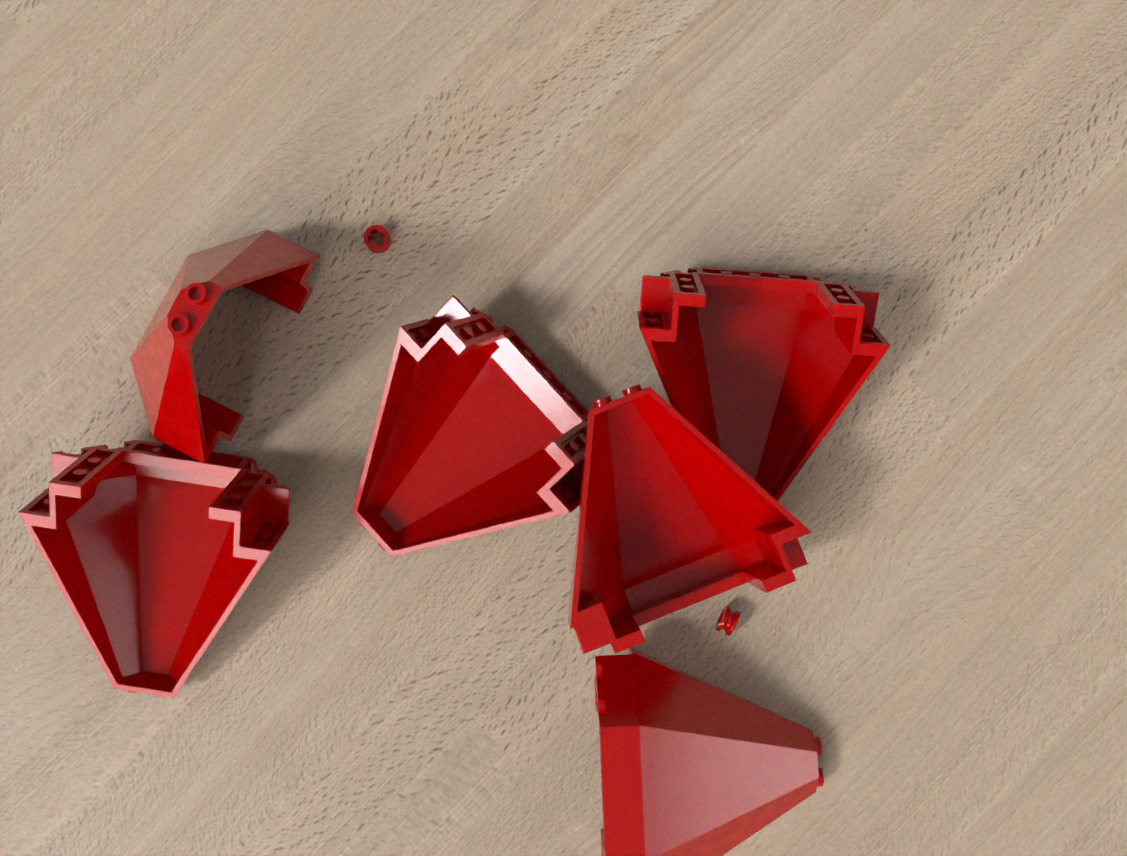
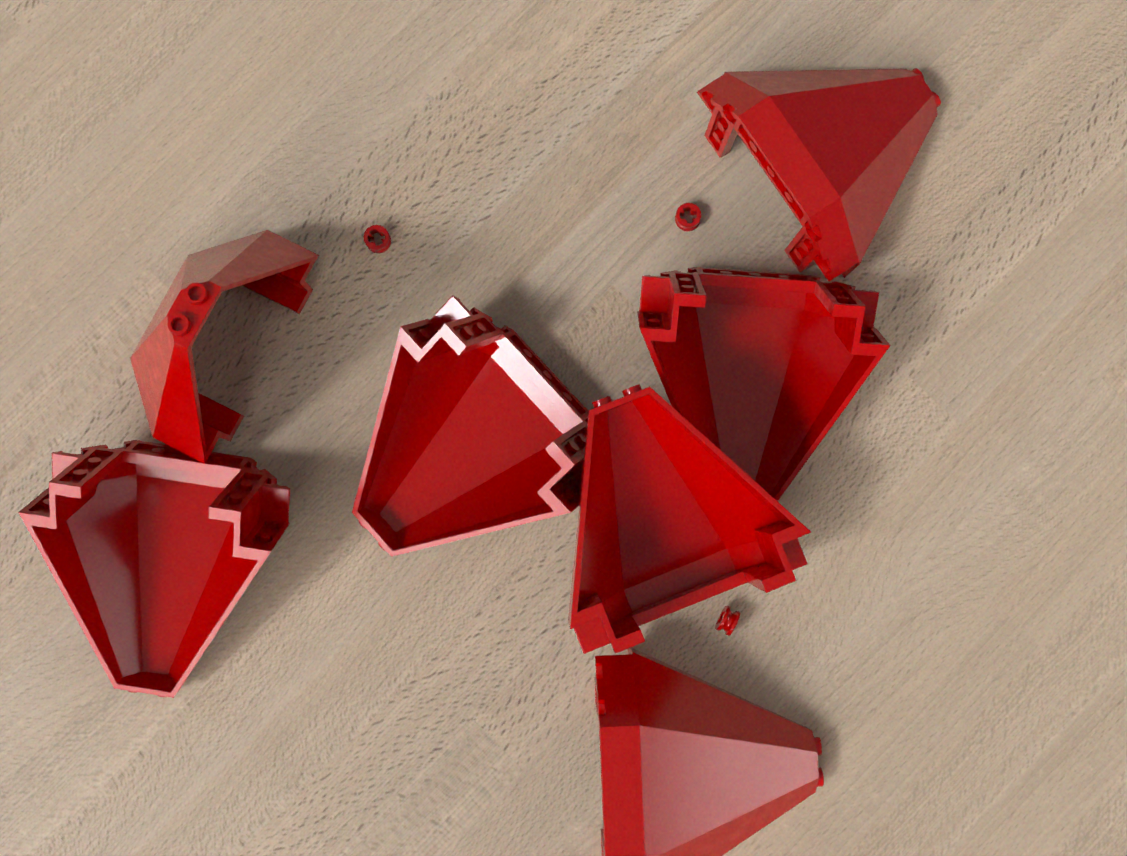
none -> red bush [675,203,701,232]
none -> red piece [697,68,941,282]

